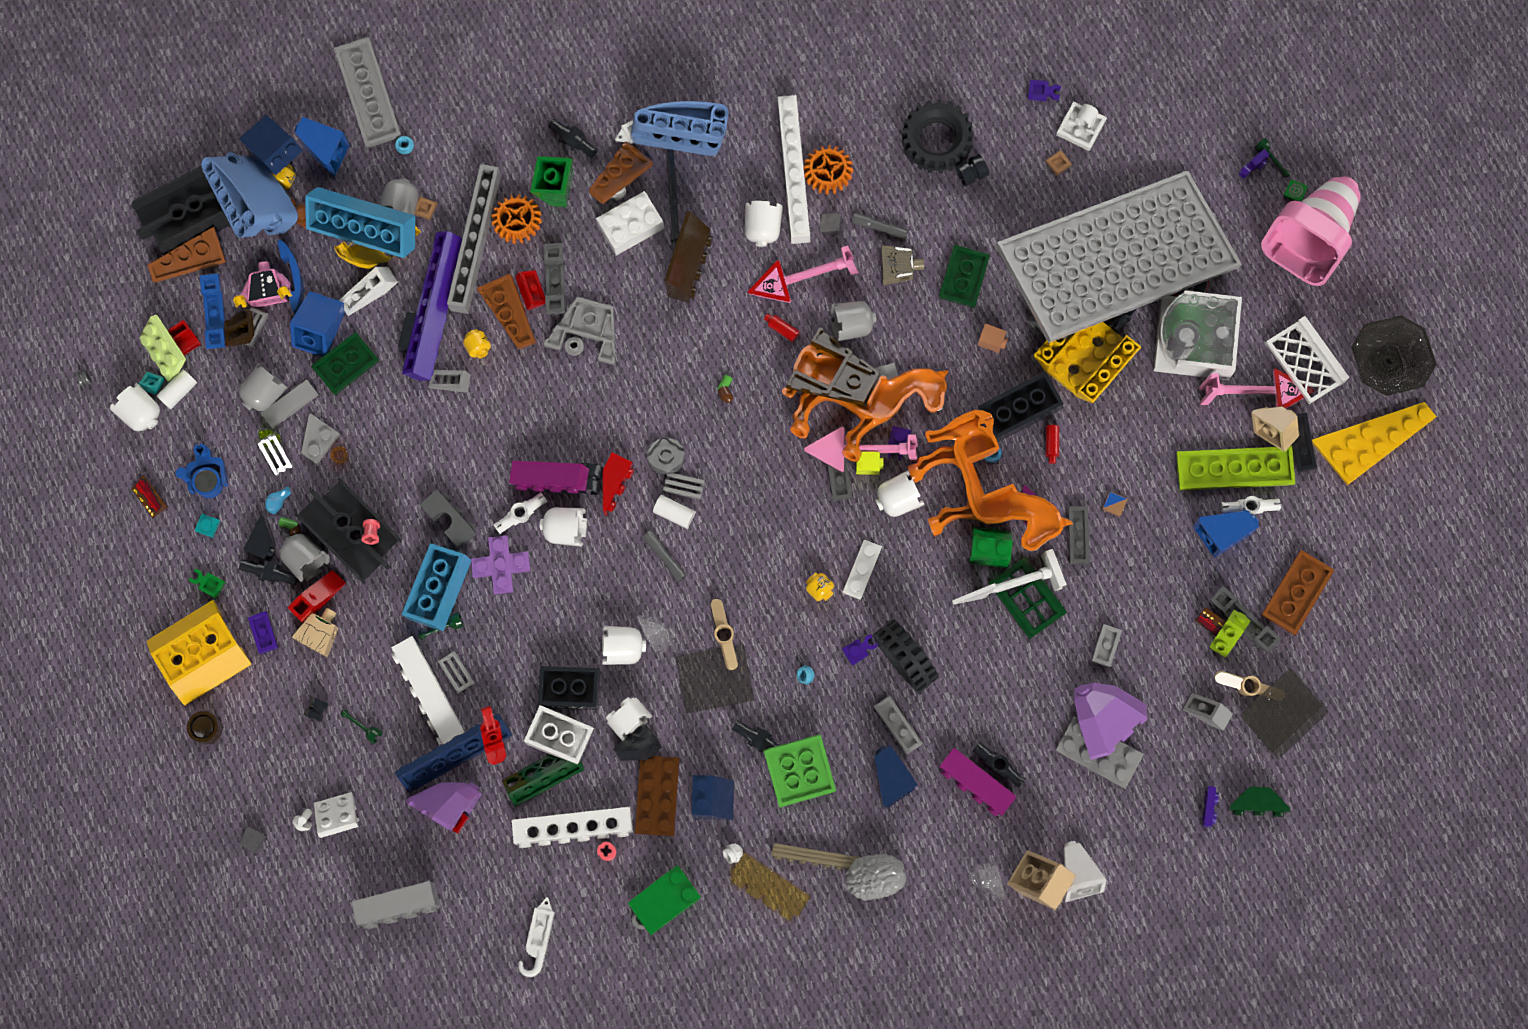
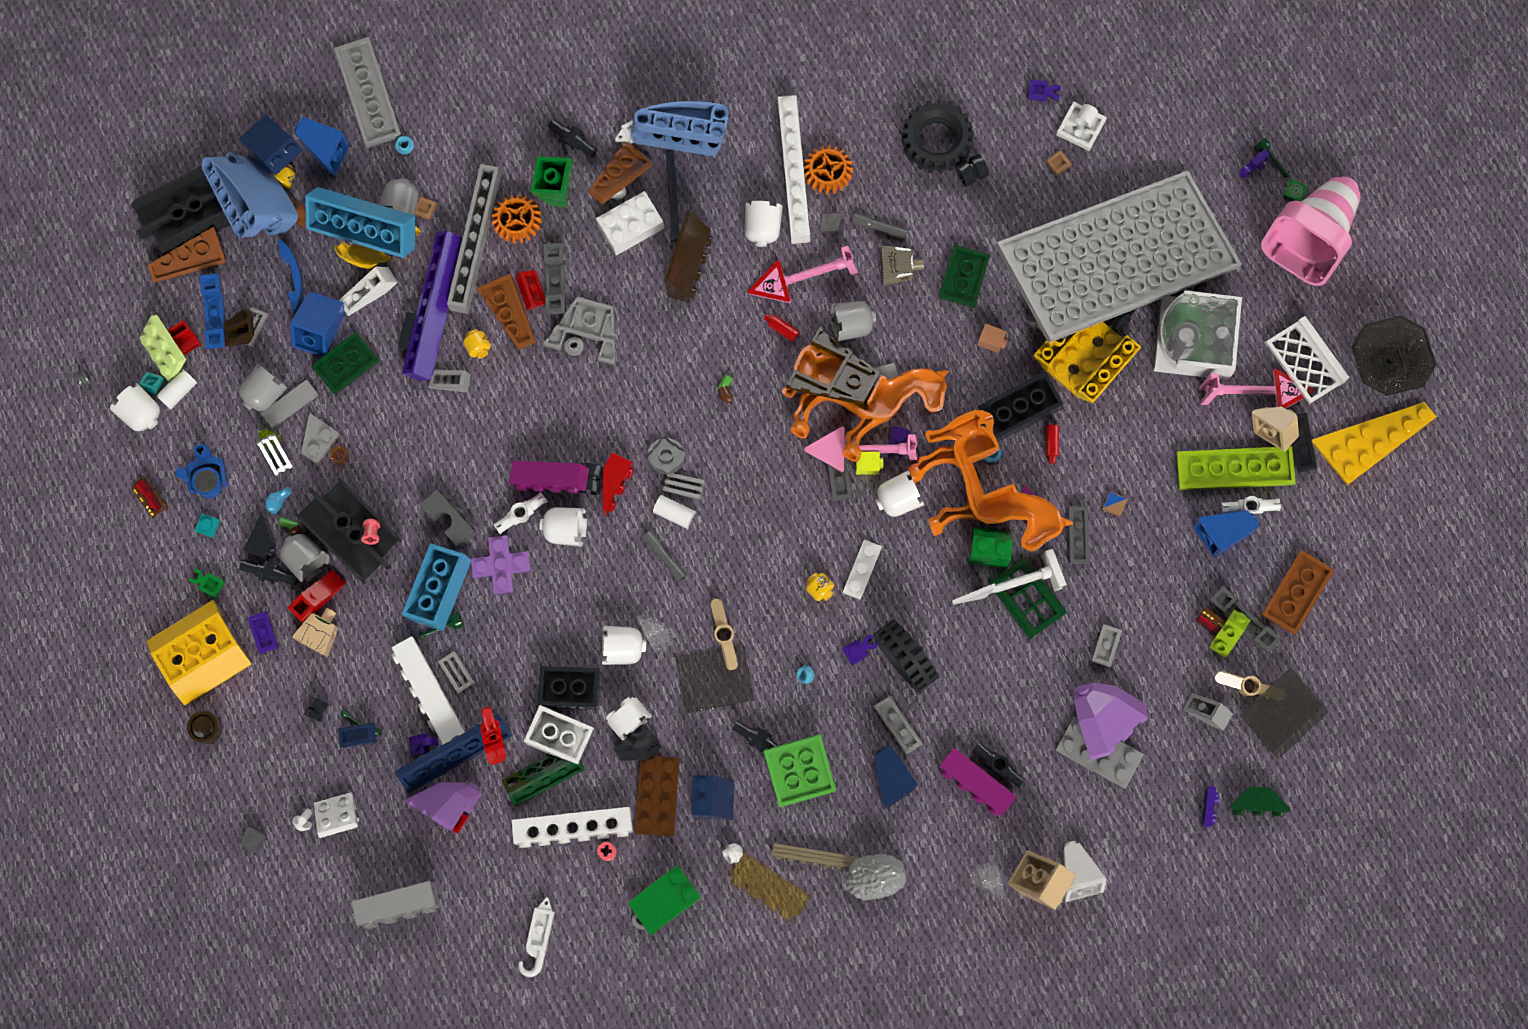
torso [233,262,292,308] -> none
none -> dark blue tile [339,723,376,748]
none -> dark purple plate [408,734,439,757]

